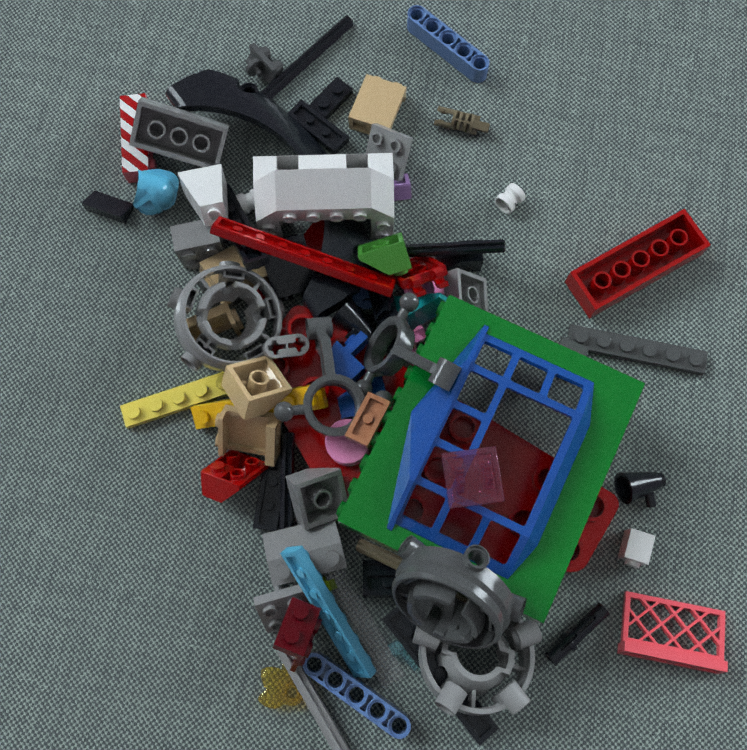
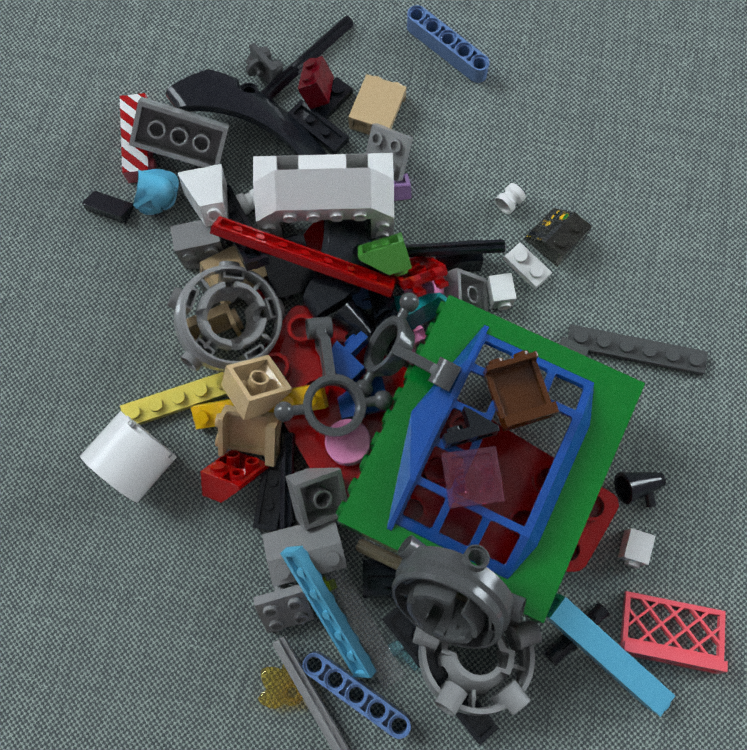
light grey beam [262,334,309,359] -> none
dark red bracket [272,597,322,672] -> none
nougat plate [345,392,392,449] -> none
dark tan hinge [434,106,490,135] -> none
red brick [565,208,711,319] -> none
none -> white brick [80,411,177,503]
none -> dark red brick [298,56,334,109]
none -> black slope [442,406,500,449]
none -> reddish brown panel [483,350,559,432]
none -> white brick [487,273,516,310]
none -> white plate [503,242,552,289]
none -> clear smoke slope [524,208,592,267]
none -> medium azure brick [546,593,675,717]

